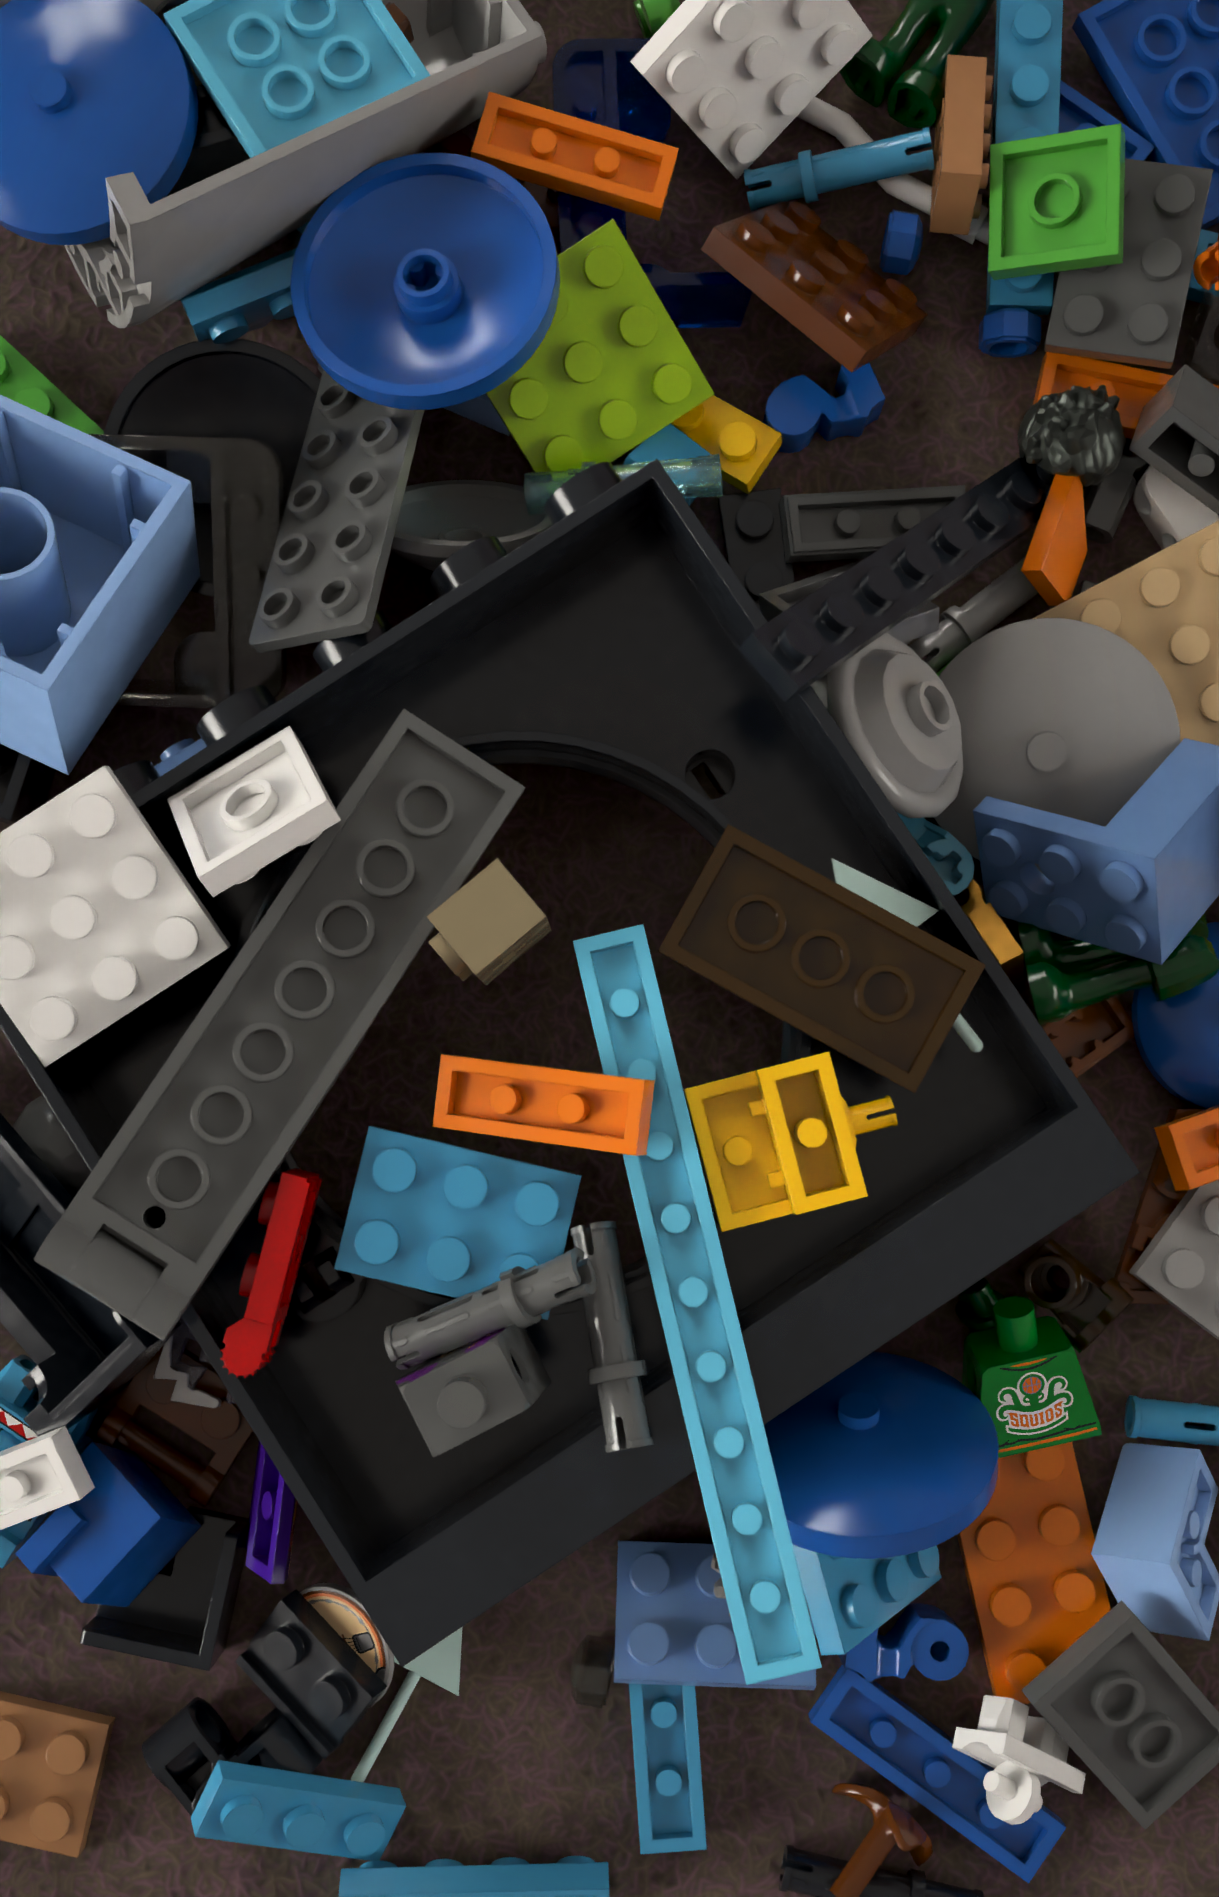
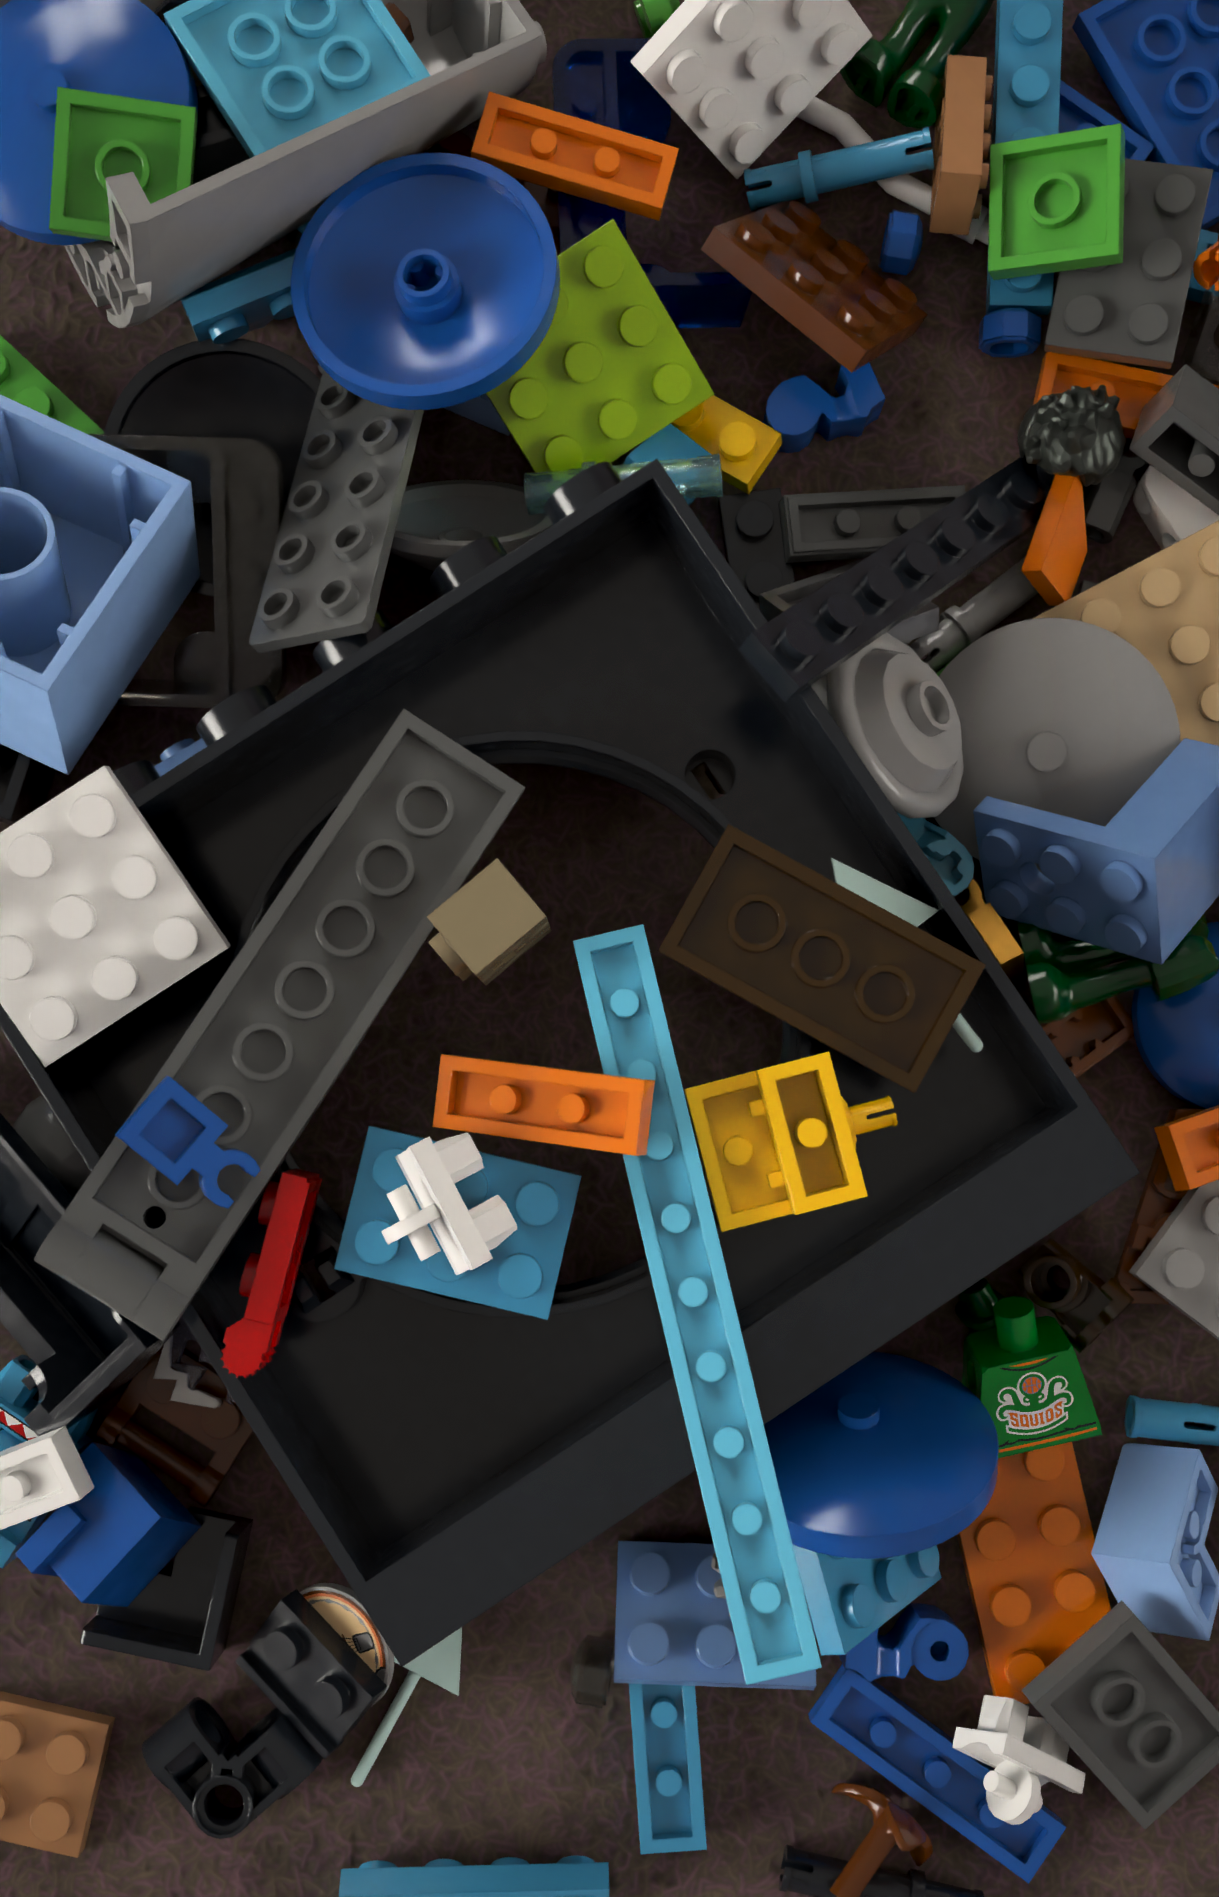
white plate [167,725,341,897] -> none
dark azure plate [191,1760,406,1861] -> none
dark purple slope [245,1441,298,1584] -> none
dark grey pin [384,1247,597,1371] -> none
dark grey torso [395,1325,552,1457] -> none
dark grey pin [570,1221,654,1453] -> none
none -> bright green plate [49,87,198,242]
none -> blue plate [115,1075,261,1209]
none -> white hips [381,1133,517,1276]

